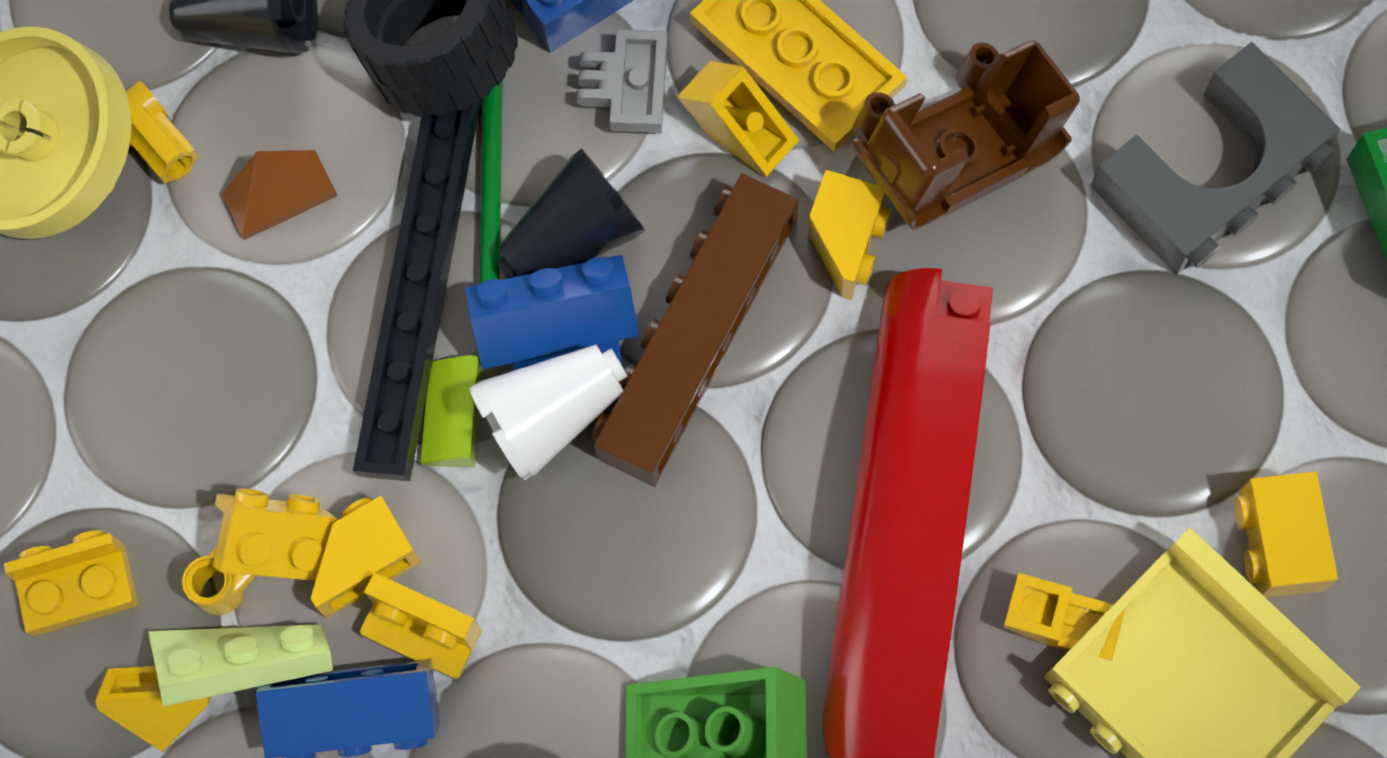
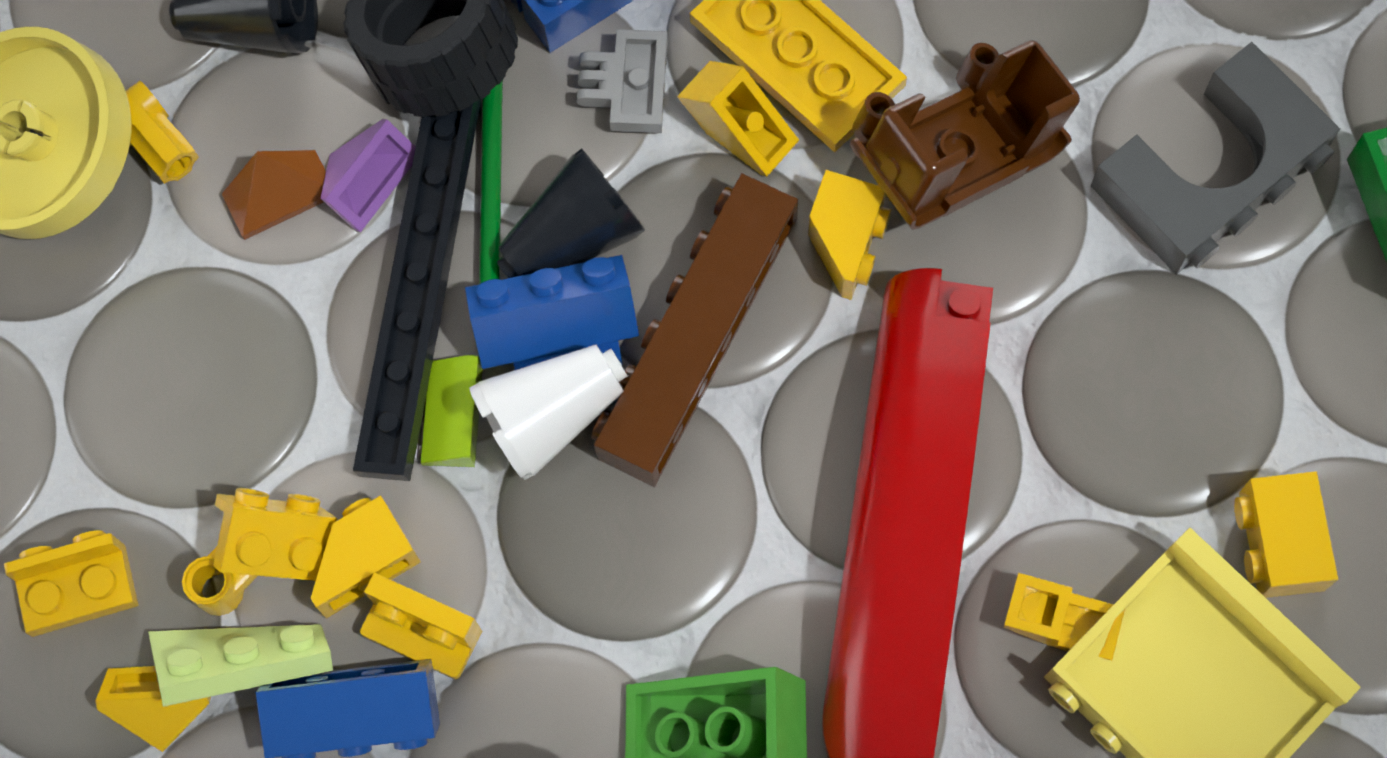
none -> medium lavender slope [321,119,416,232]

